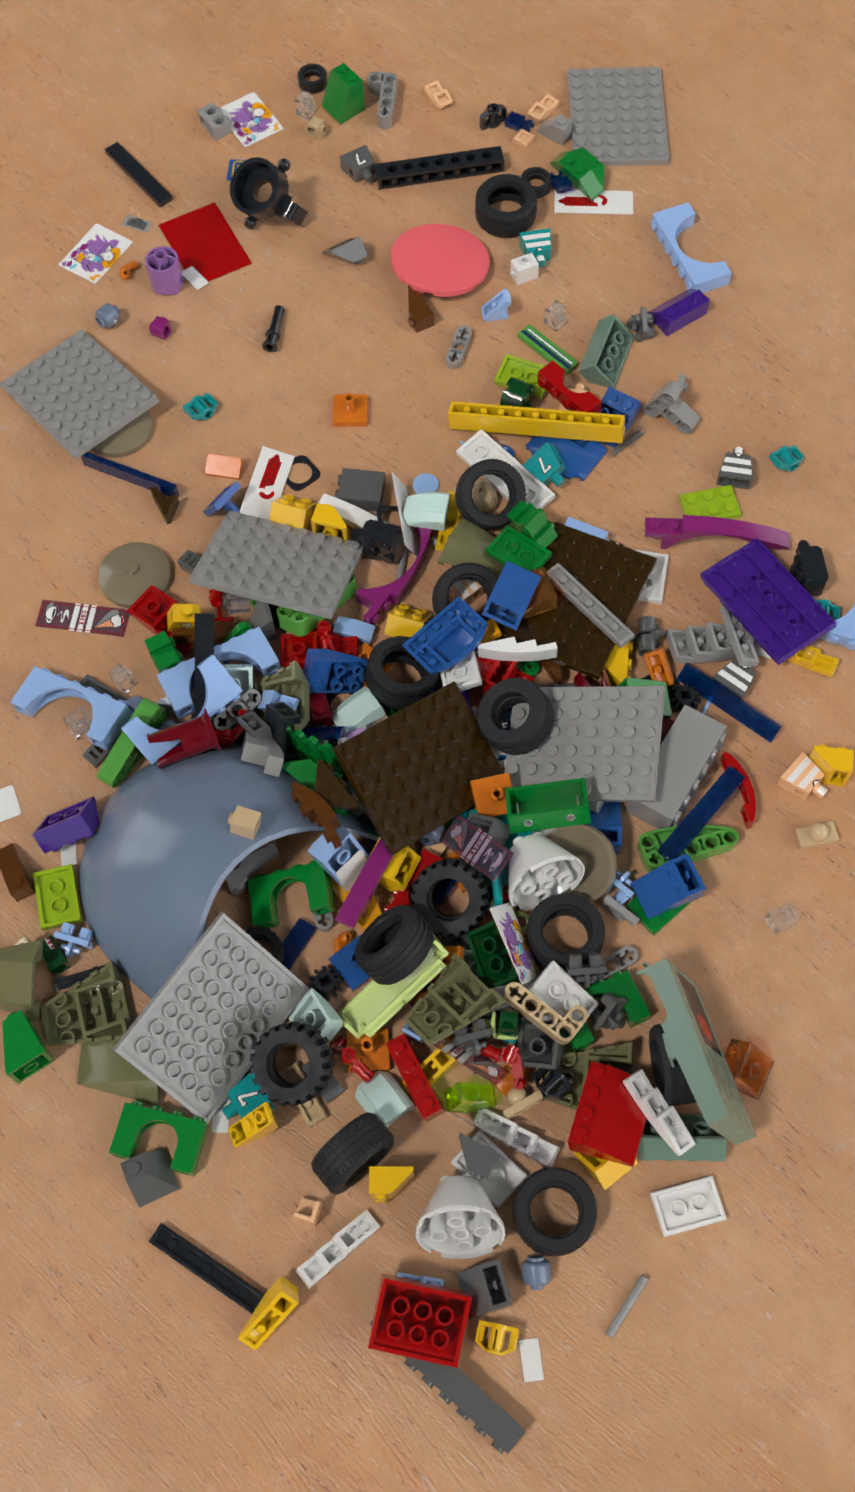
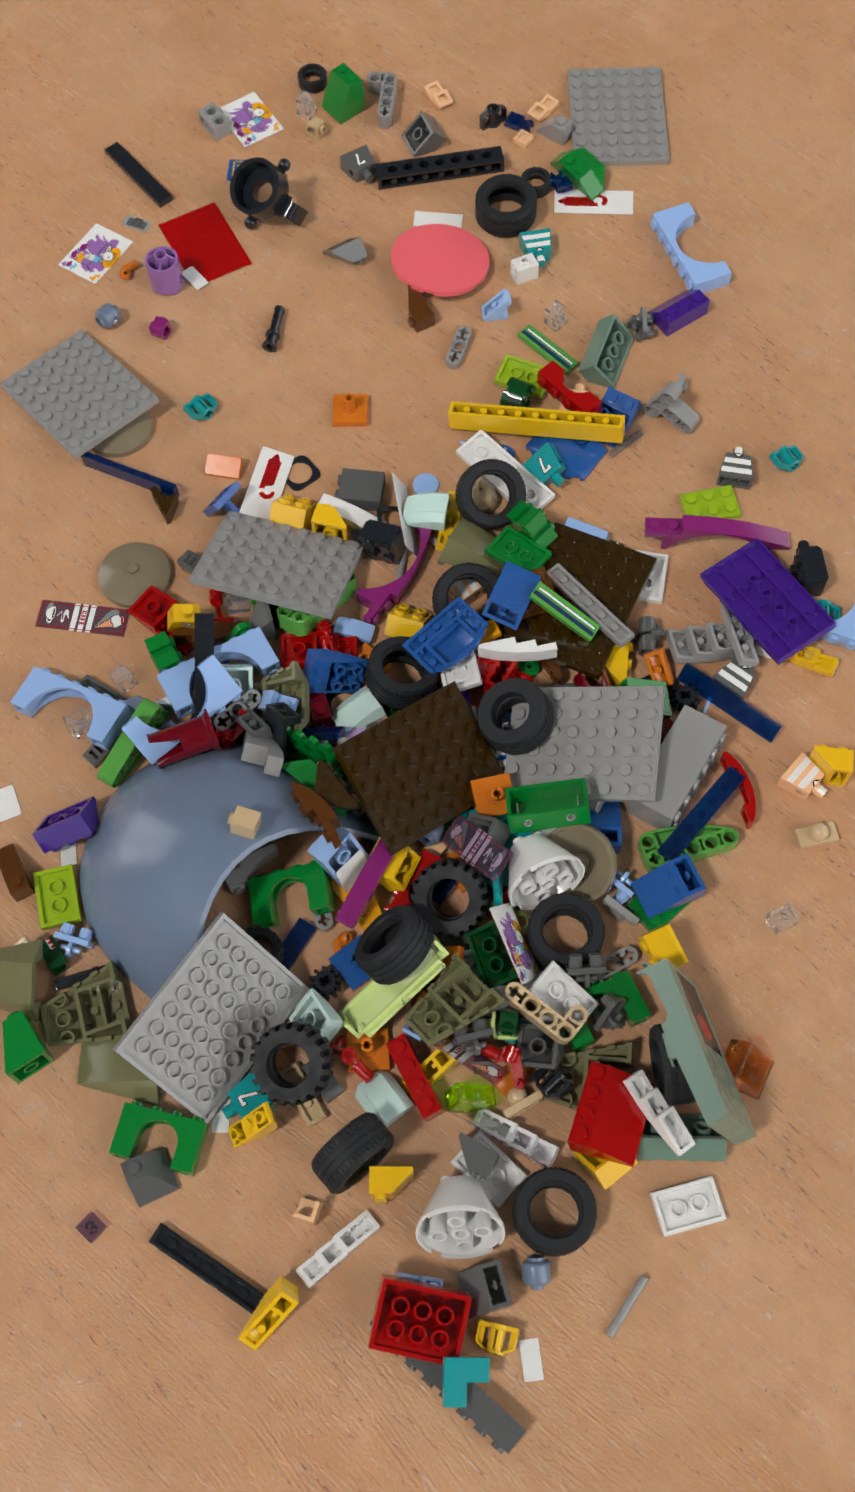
none -> tile [75,1211,107,1244]
none -> dark grey slope [402,111,446,157]
none -> white sticker [413,211,463,228]
none -> teal tile [442,1357,490,1408]
none -> bright green tile [528,581,600,642]
none -> yellow slope [638,924,689,967]

